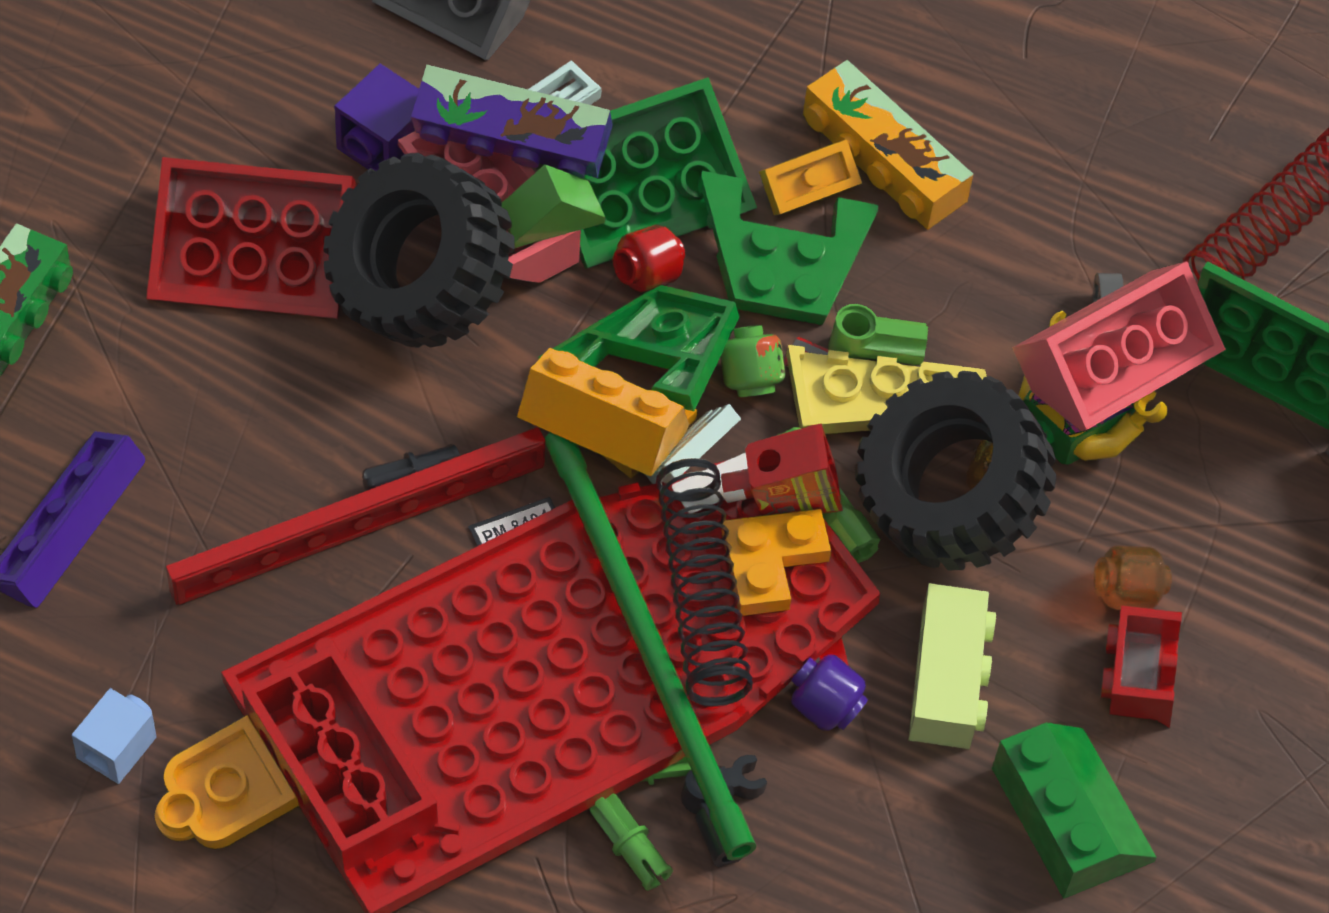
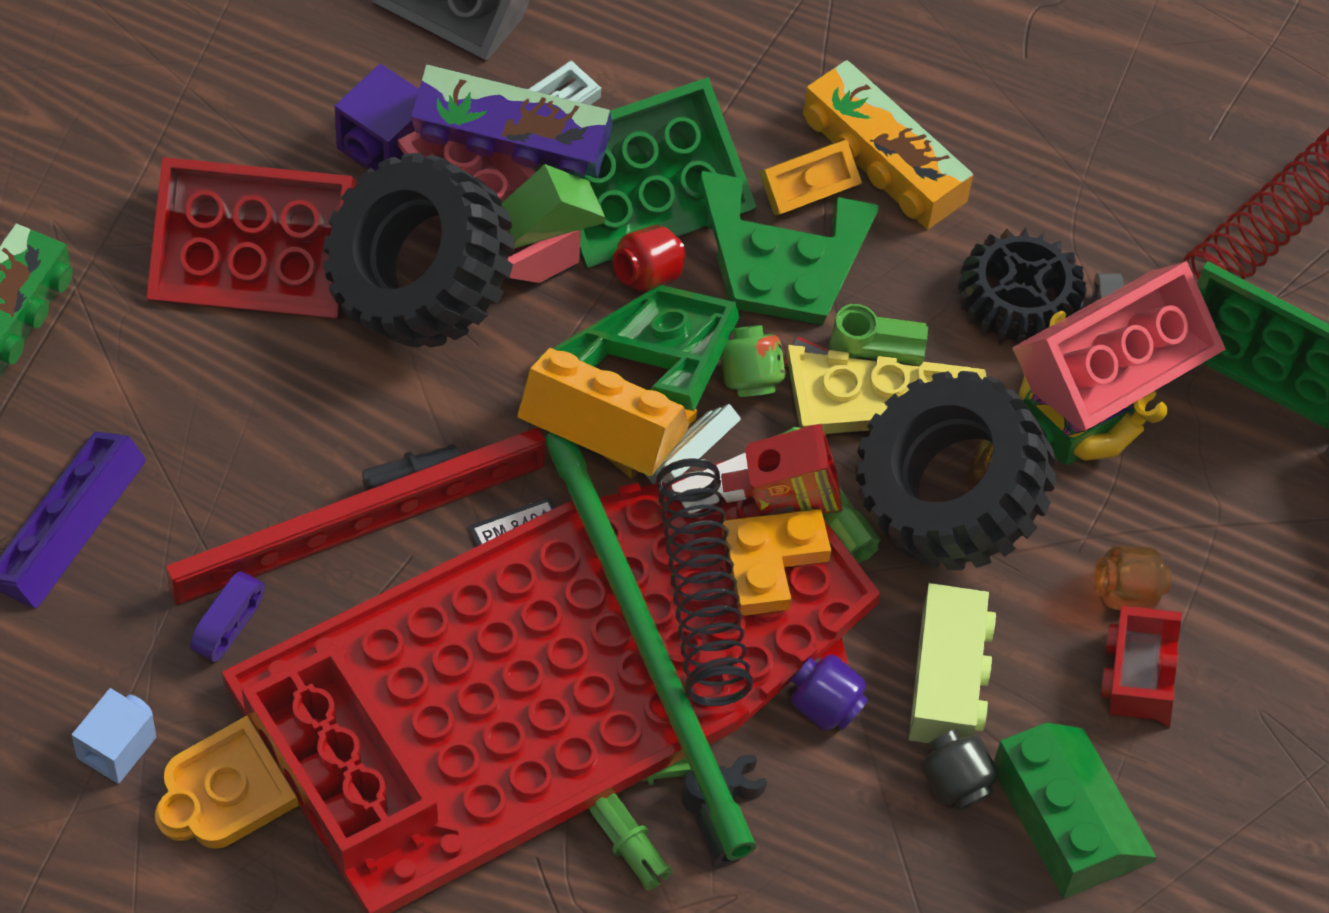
none -> dark purple beam [190,571,265,662]
none -> pearl dark grey head [922,729,999,811]
none -> black gear [958,227,1087,345]

